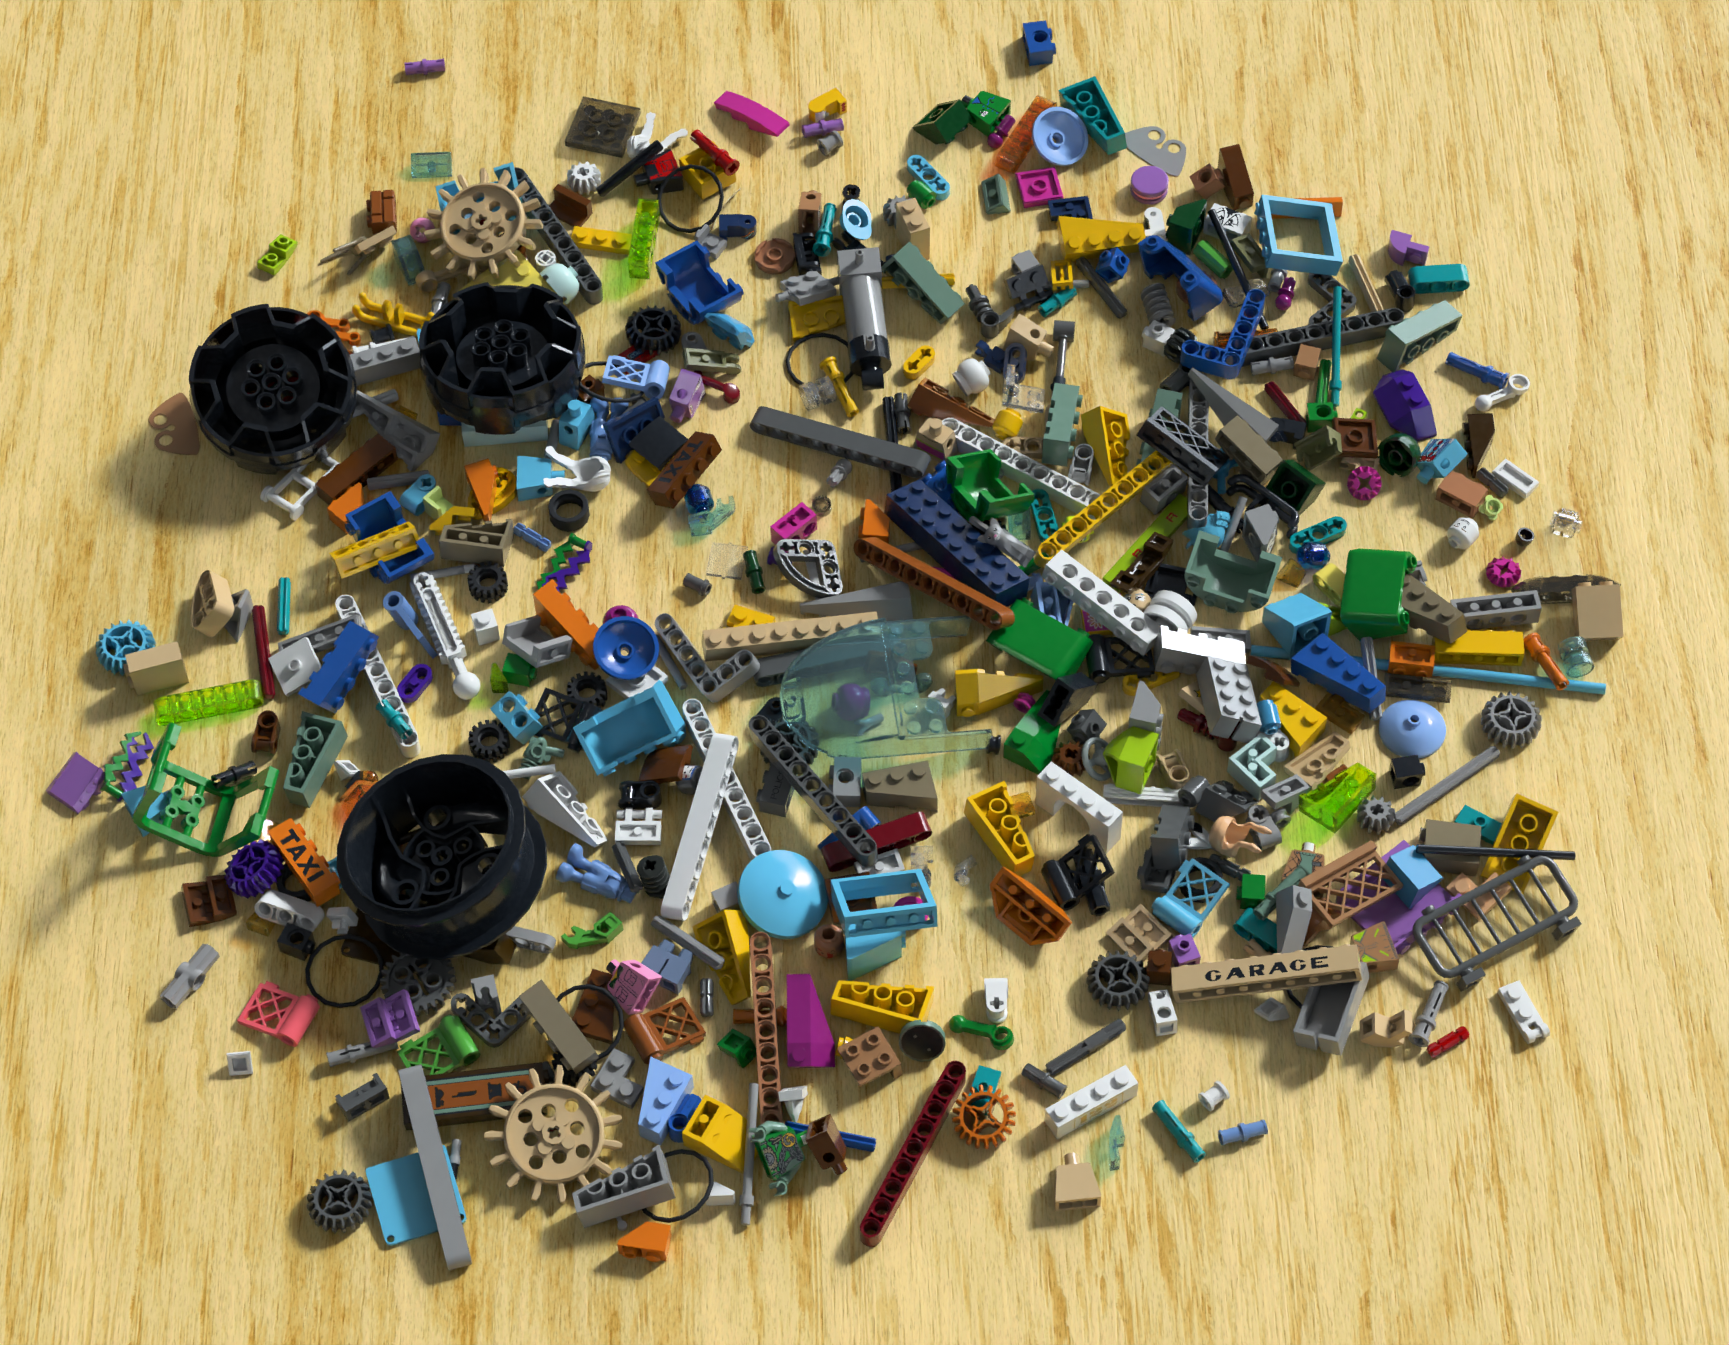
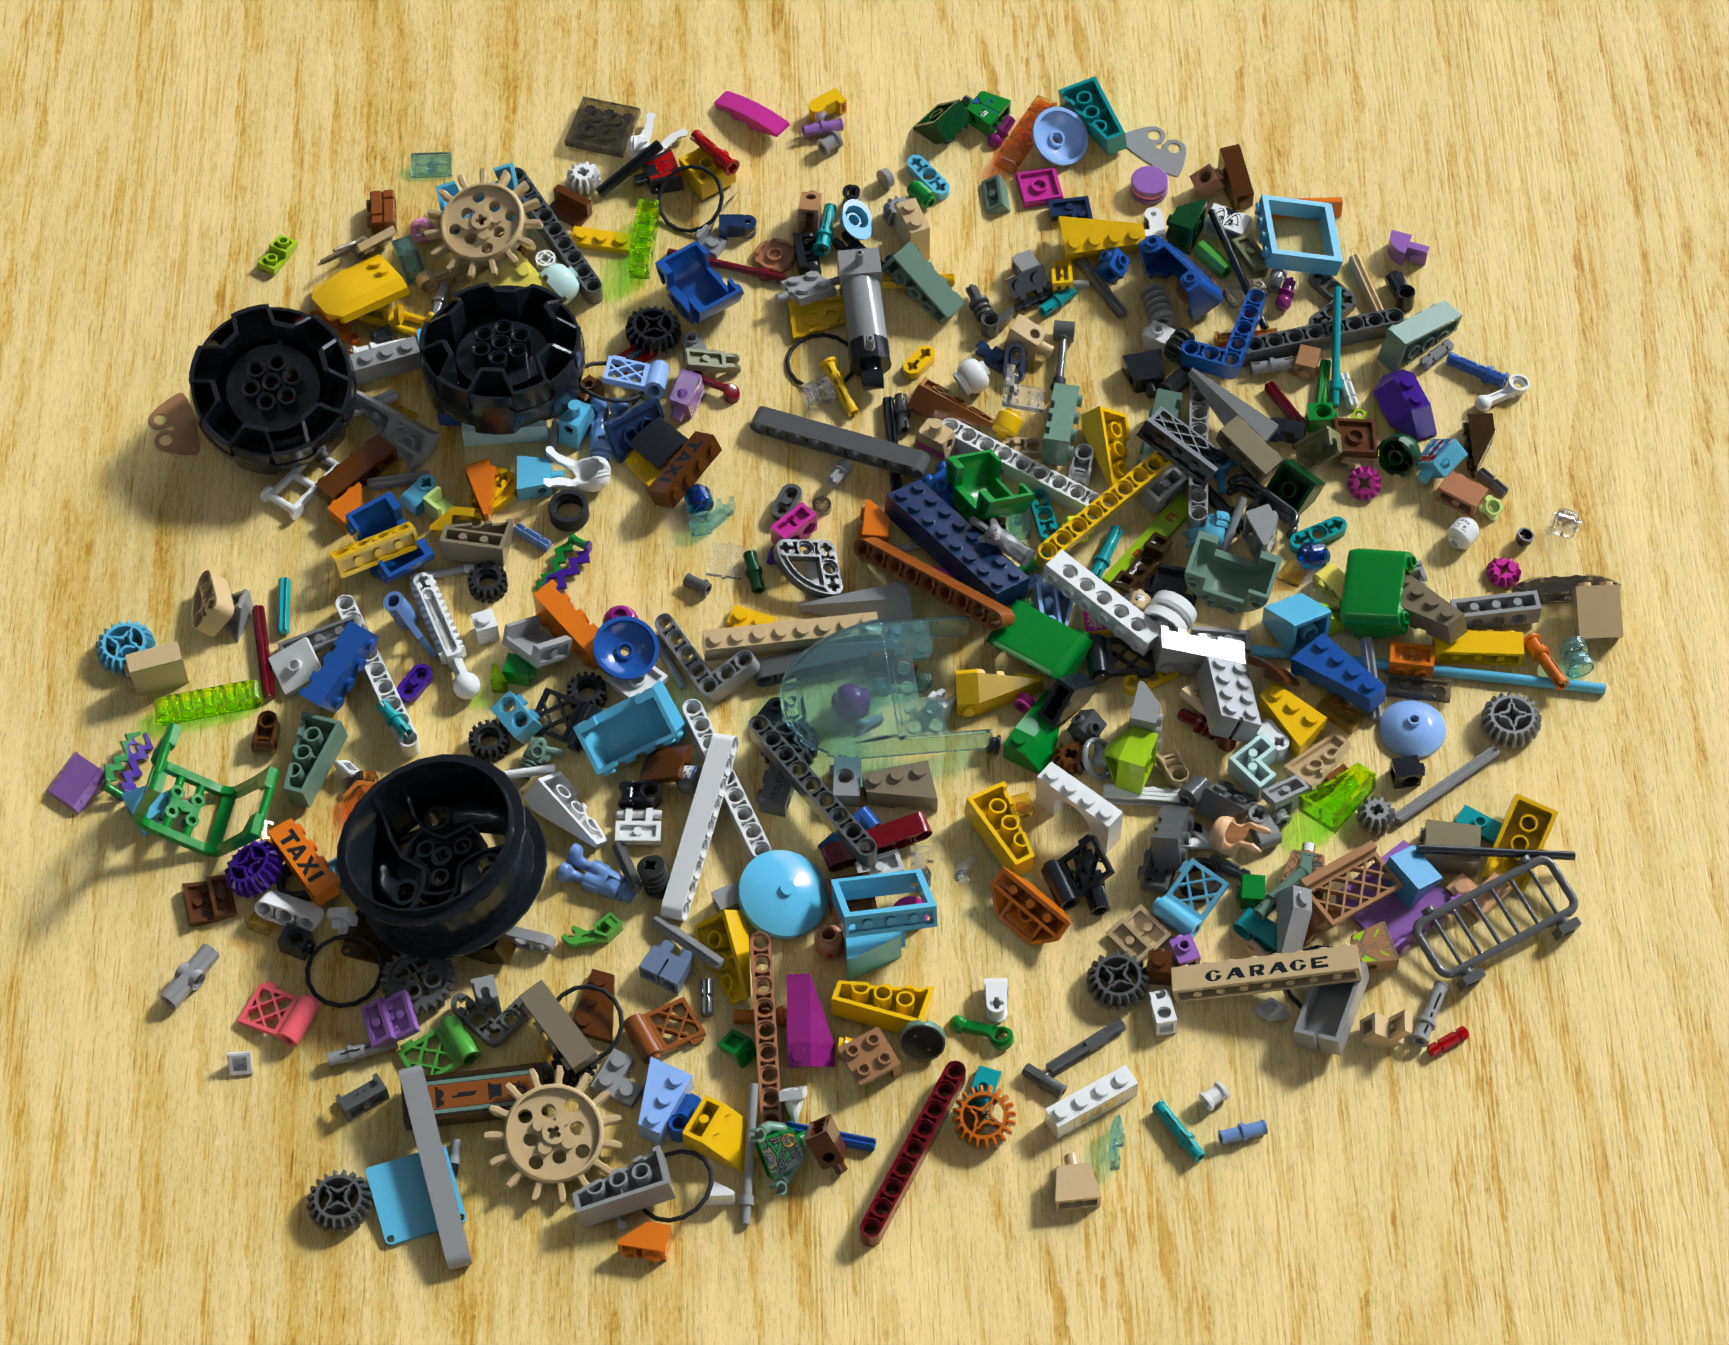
black pin [211,761,257,789] -> none
medium lavender pin [404,58,445,75] -> none
bright pink torso [606,959,662,1015] -> none
dark azure slope [704,313,755,350] -> none
blue brick [1022,20,1056,66] -> none
dark azure brick [1257,699,1281,735] -> none
teal beam [1408,264,1470,294] -> none
white tile [1492,458,1539,499] -> none
white plate [1497,980,1550,1044] -> none
none -> yellow wedge [311,254,410,324]
none -> dark red bar [667,248,786,282]
none -> dark grey plate [771,484,802,521]
none -> light grey tile [876,168,895,189]
none -> teal pin [1090,525,1124,579]
none -> black torso [1121,349,1164,399]
none -> white axle [1340,372,1359,410]
none -> light grey axle [1419,339,1454,370]

